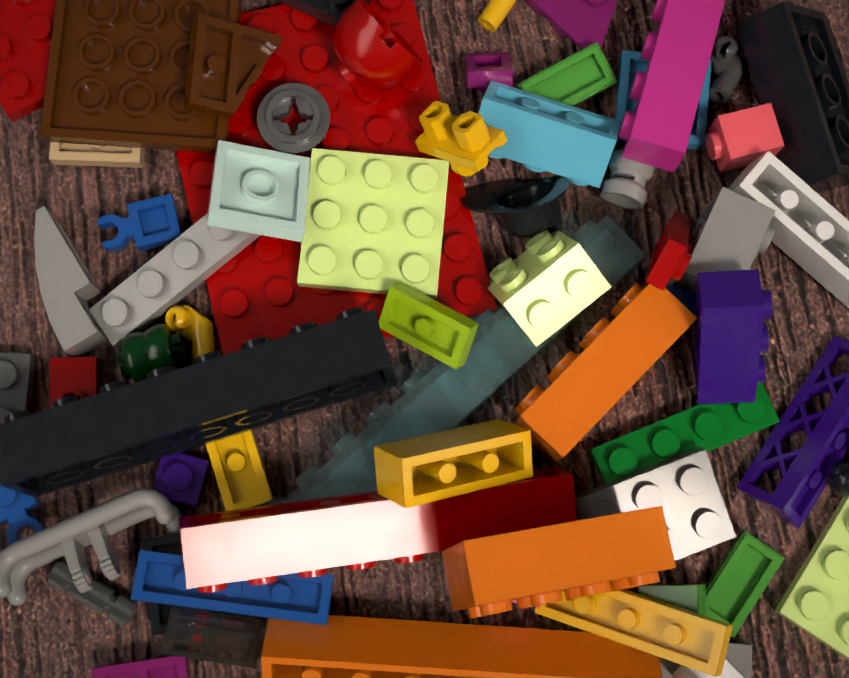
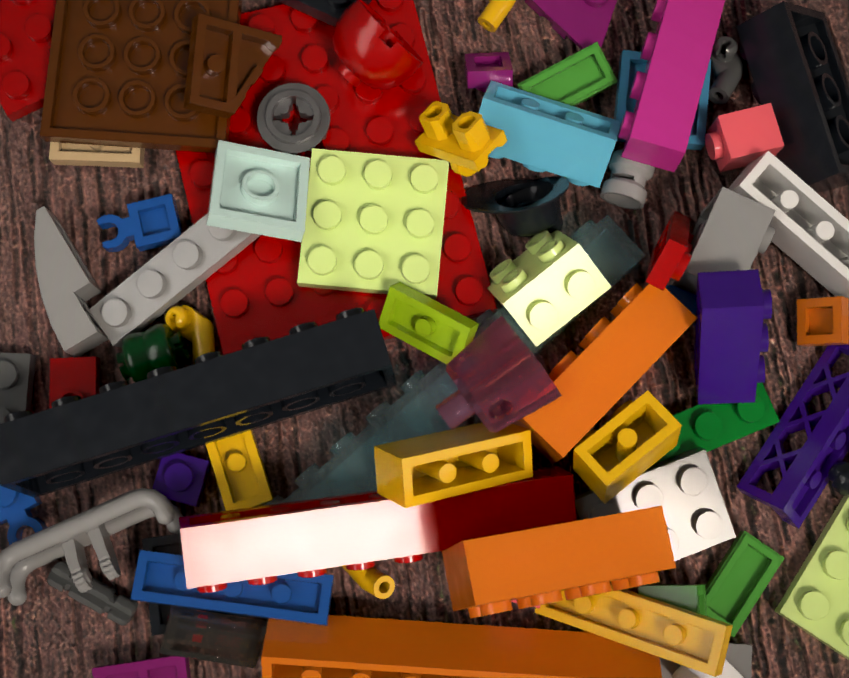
none -> yellow arm [341,565,395,599]
none -> clear pink torso [435,316,562,432]
none -> yellow brick [573,390,682,504]
none -> orange plate [797,296,849,347]

